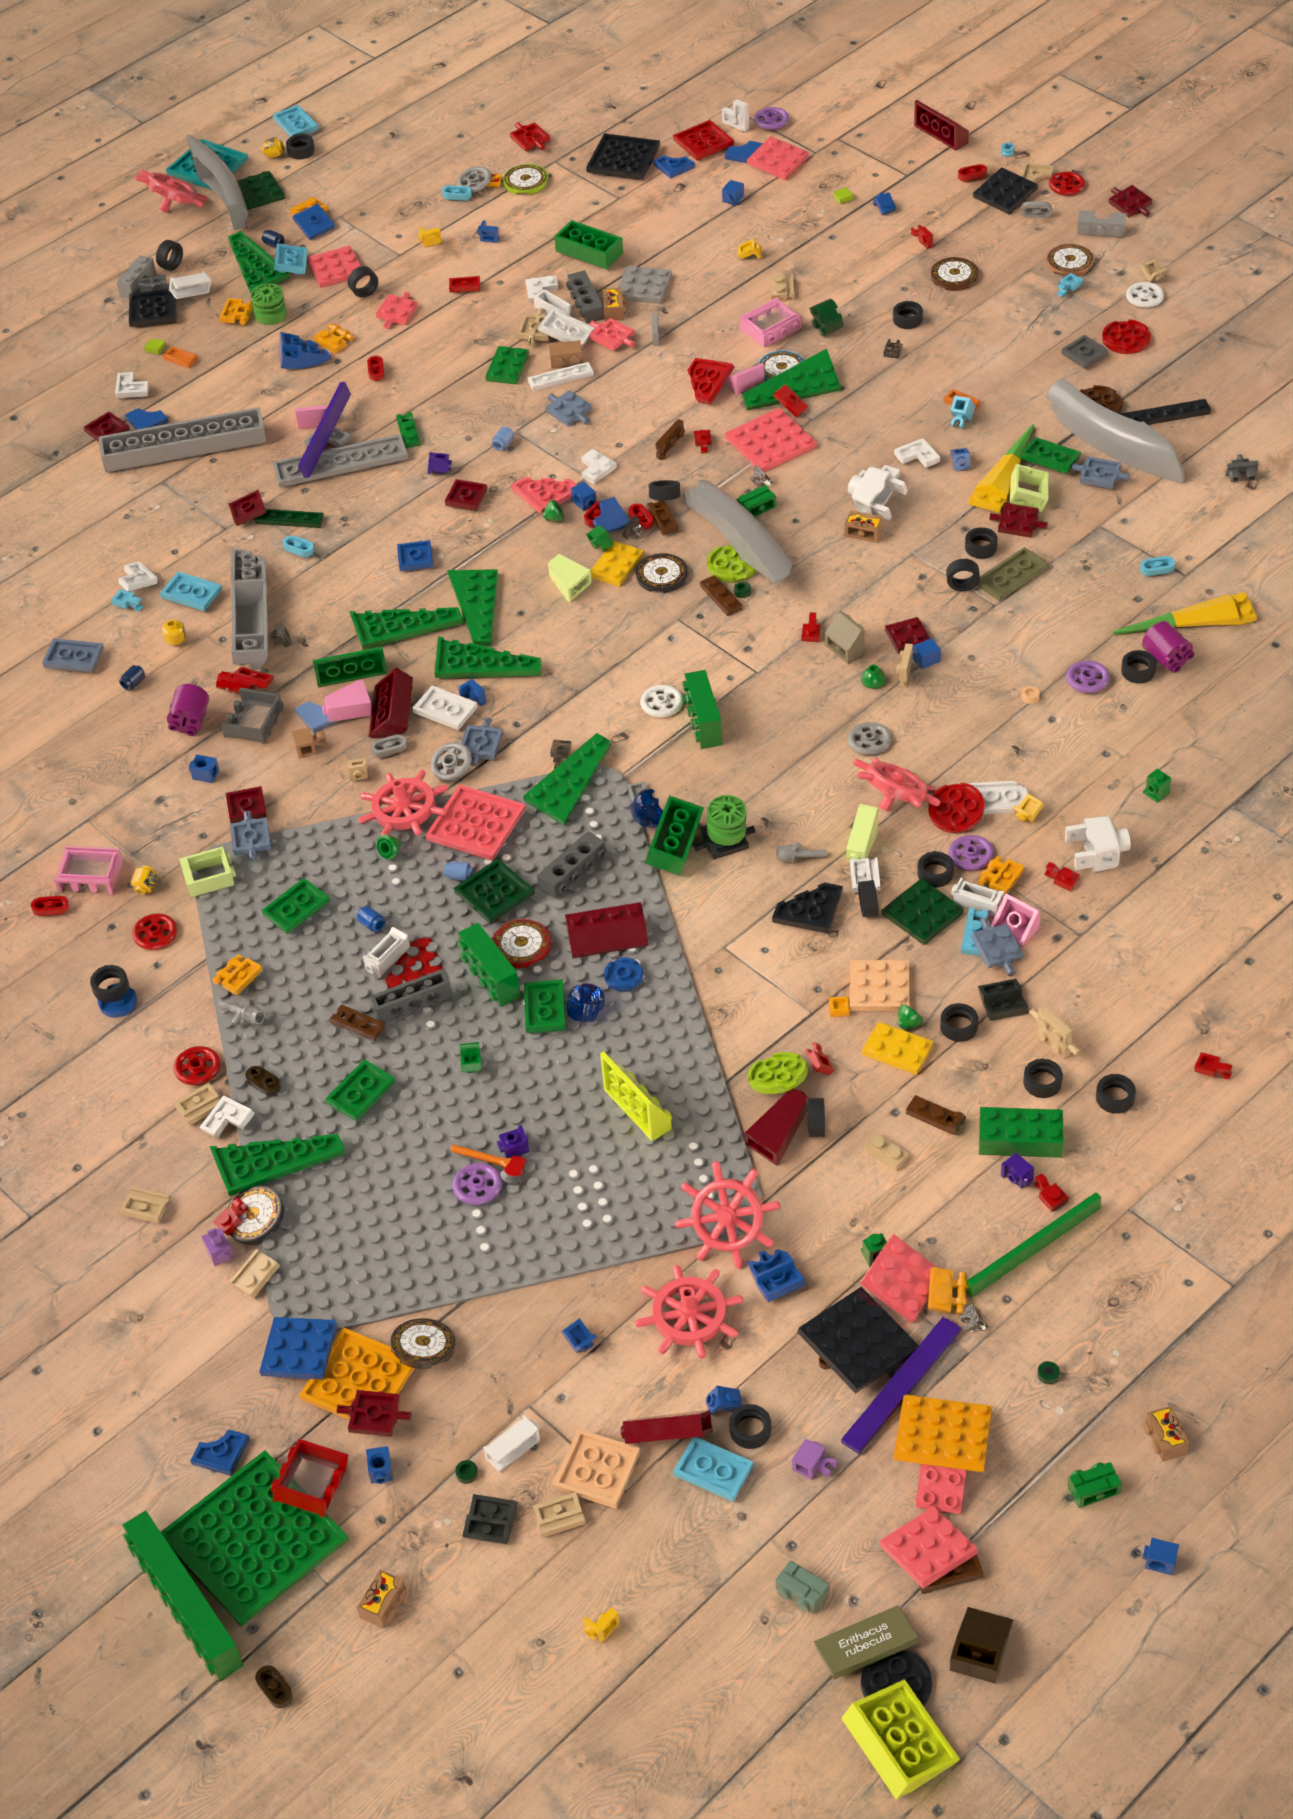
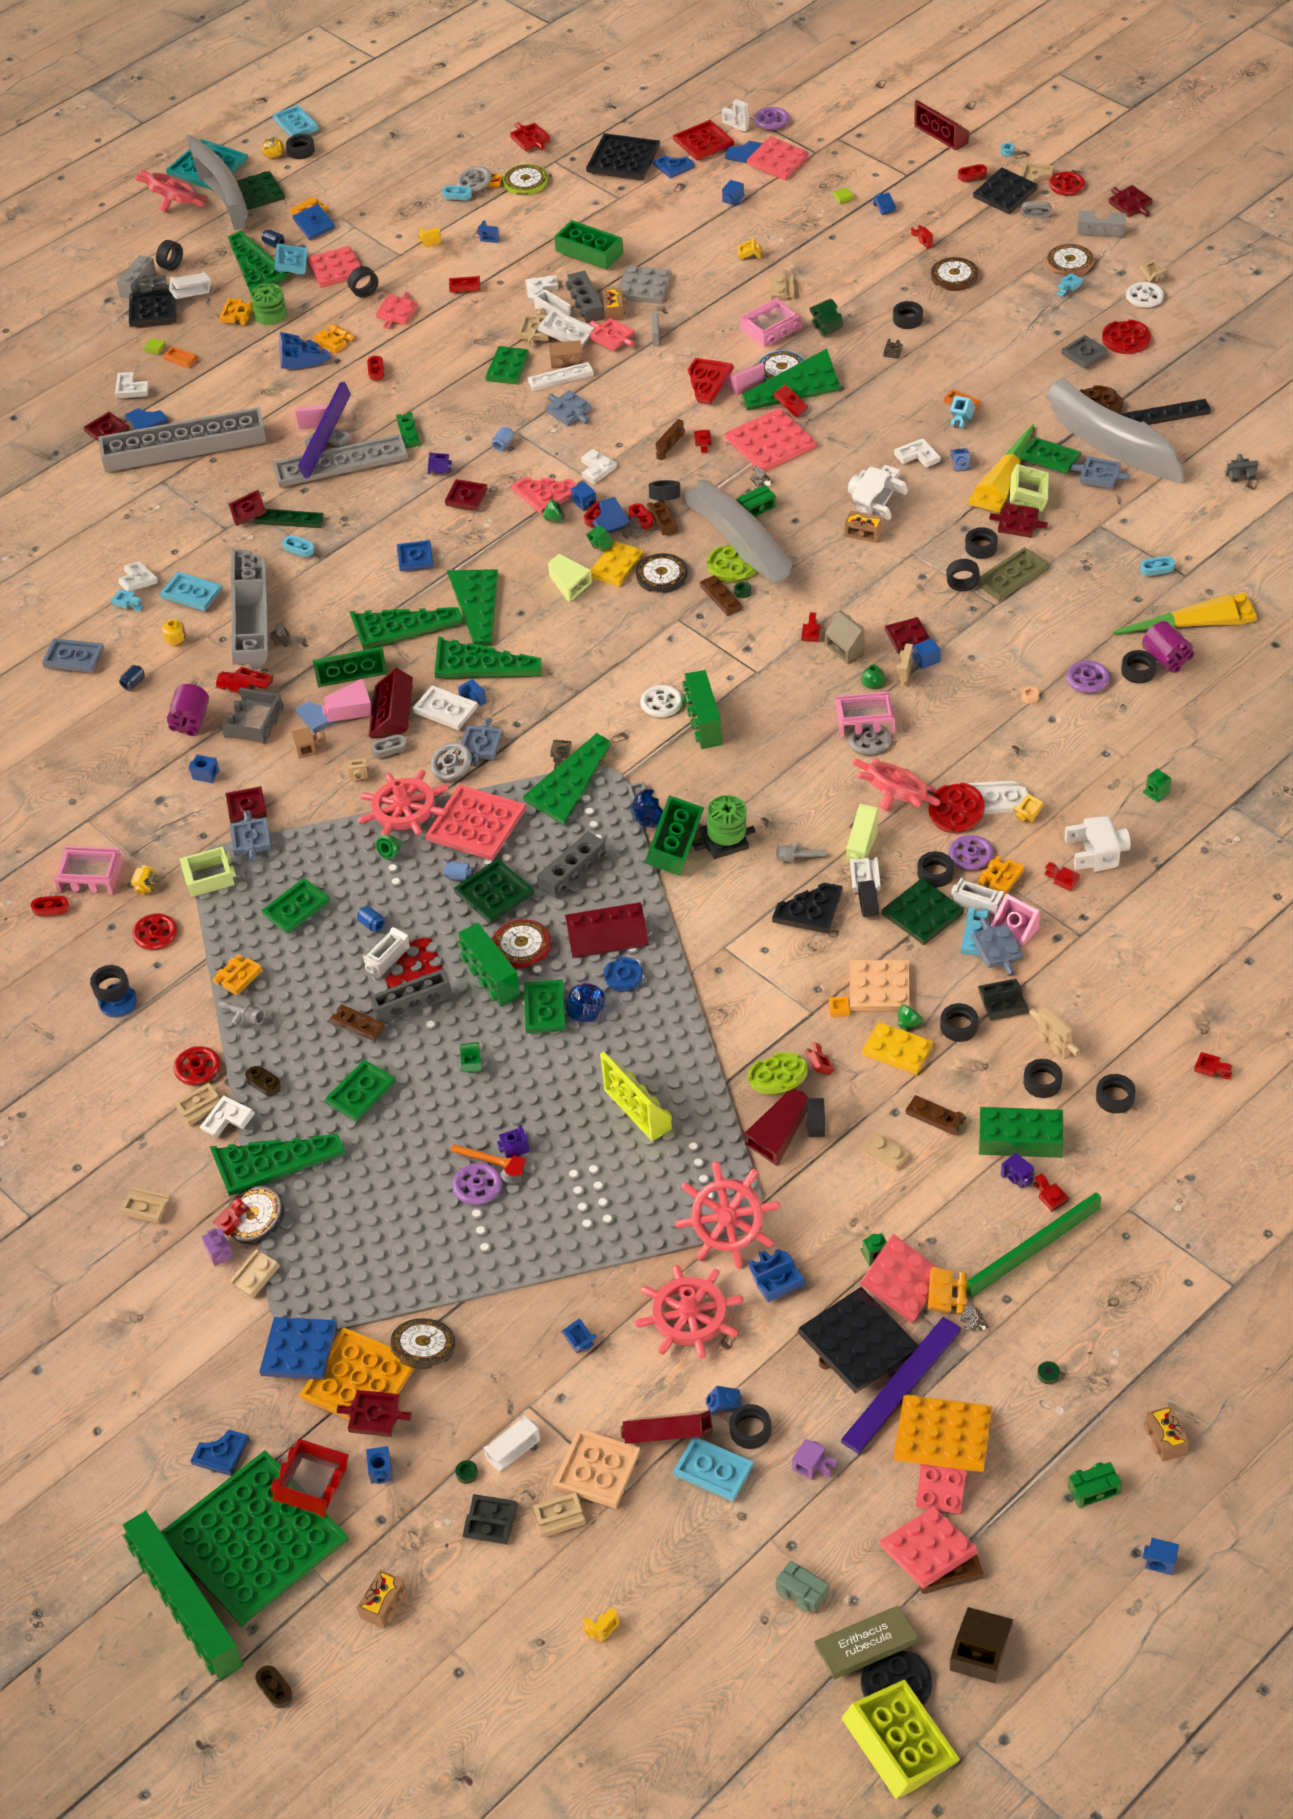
none -> bright pink window [835,692,895,737]

